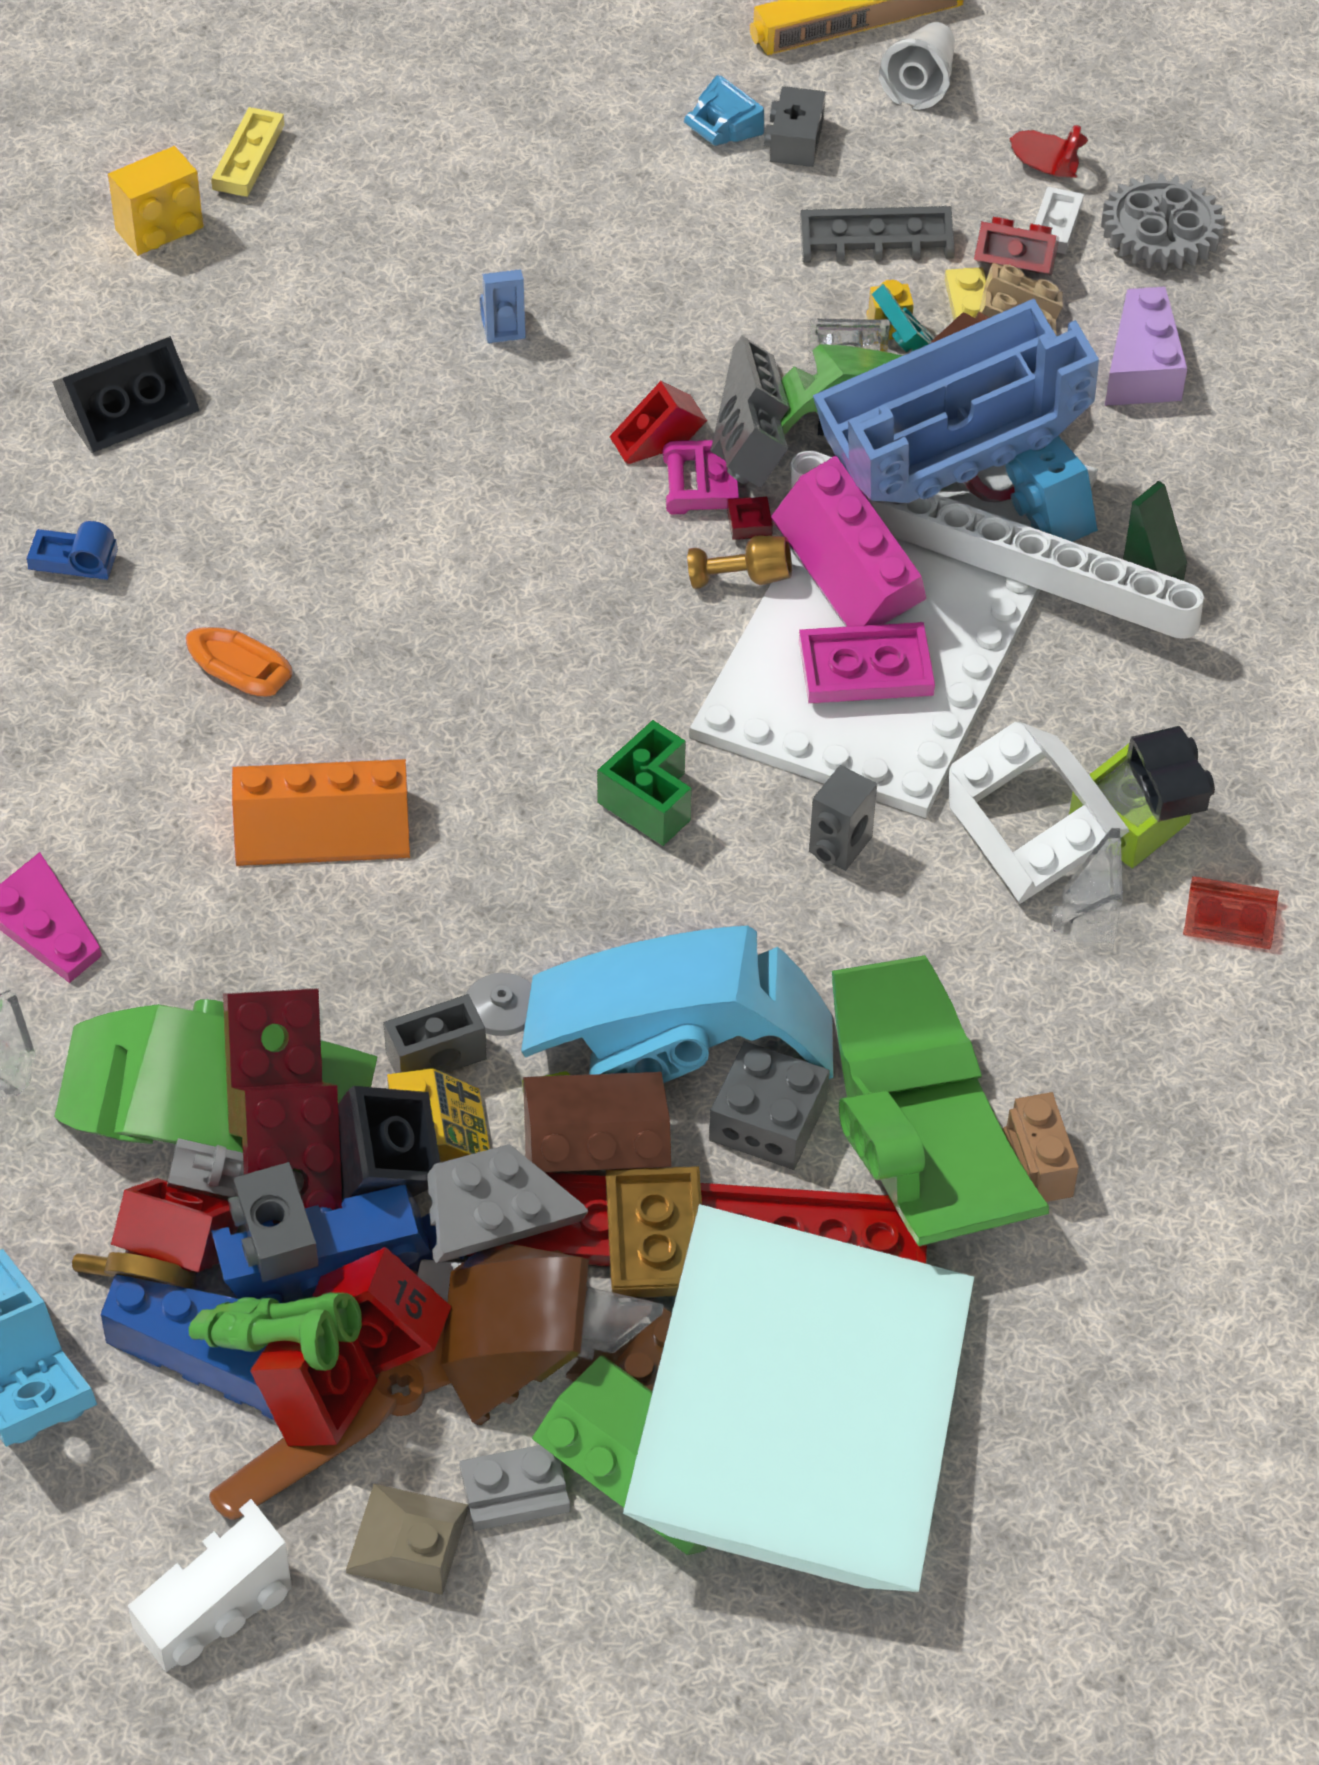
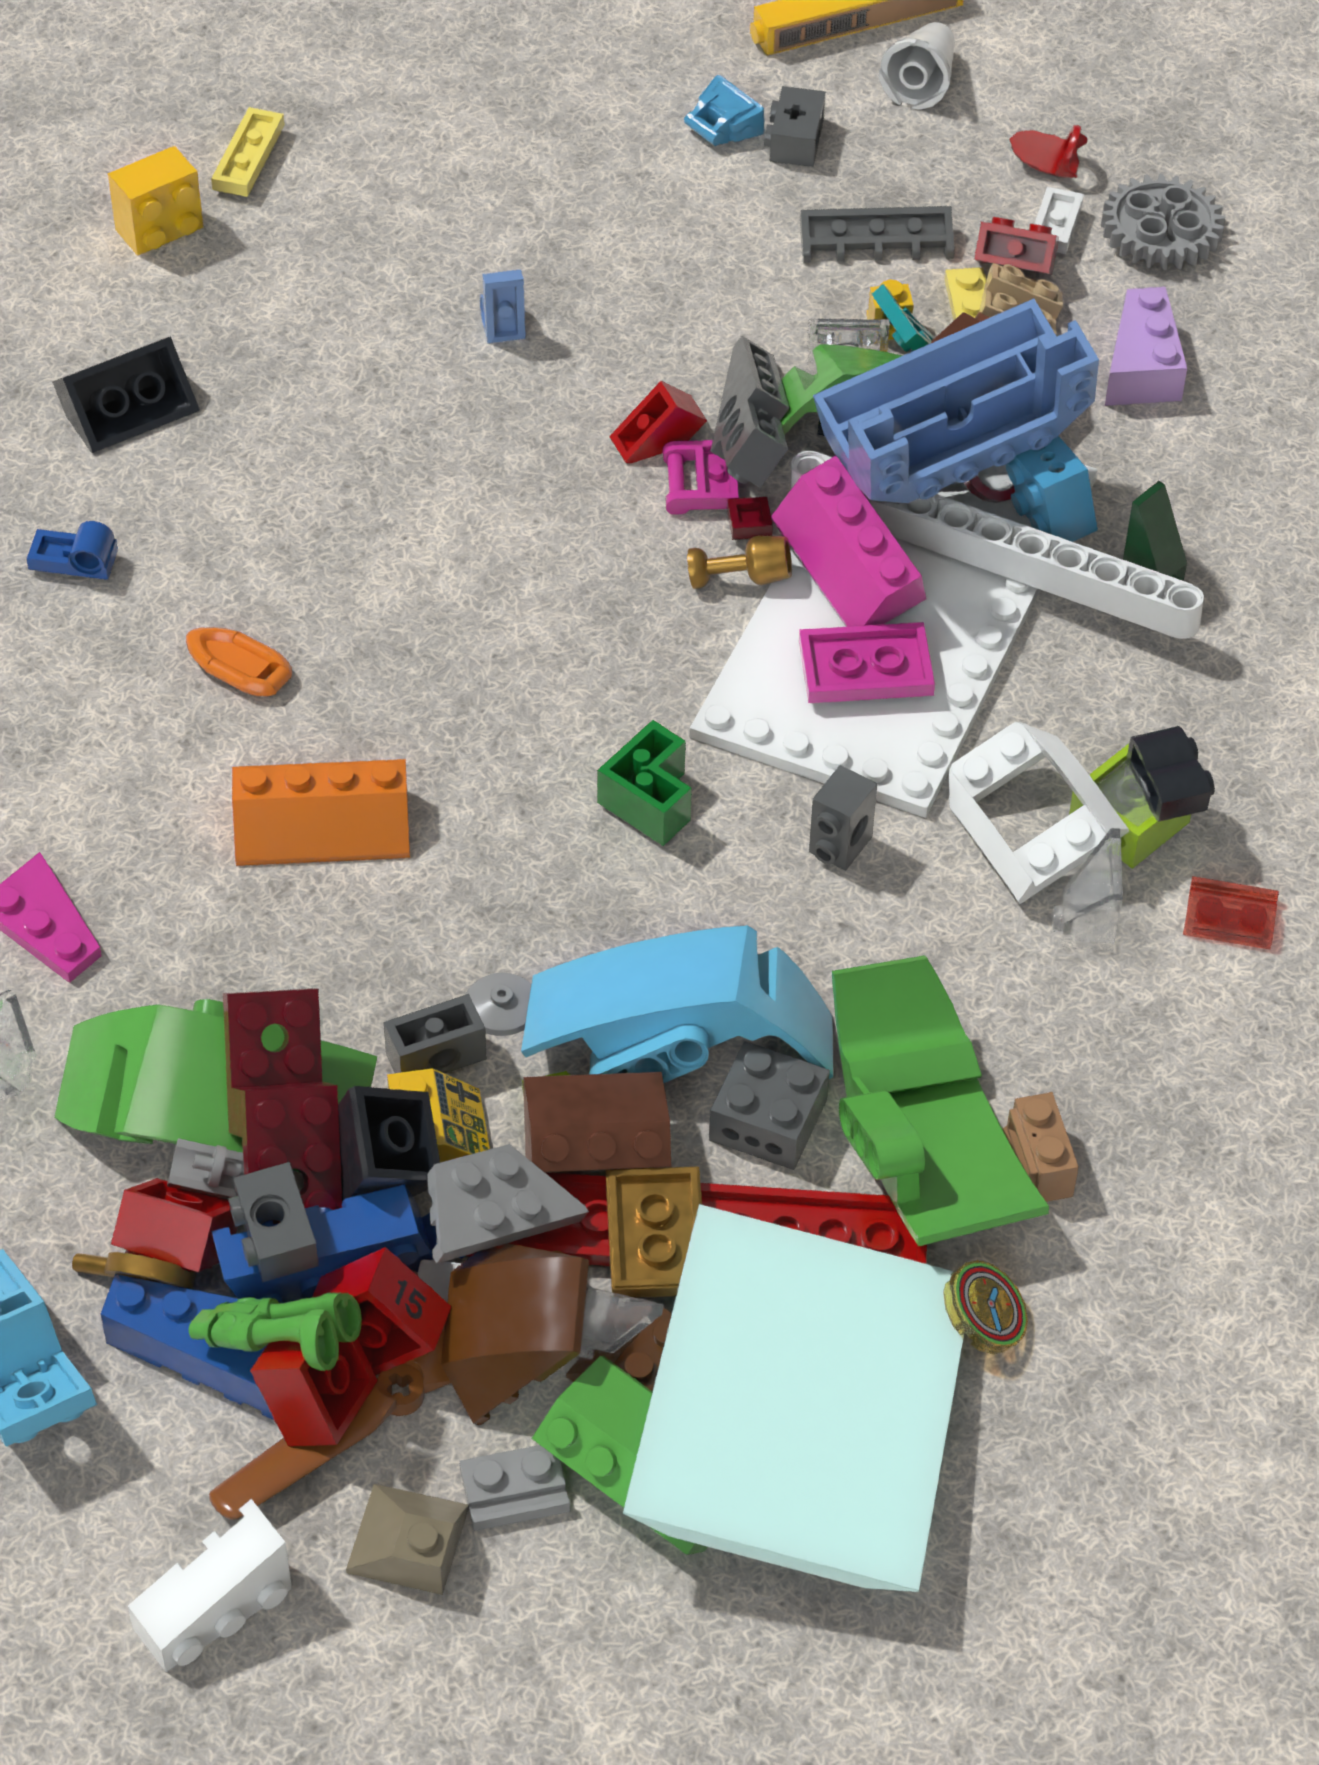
none -> tile [943,1260,1028,1355]

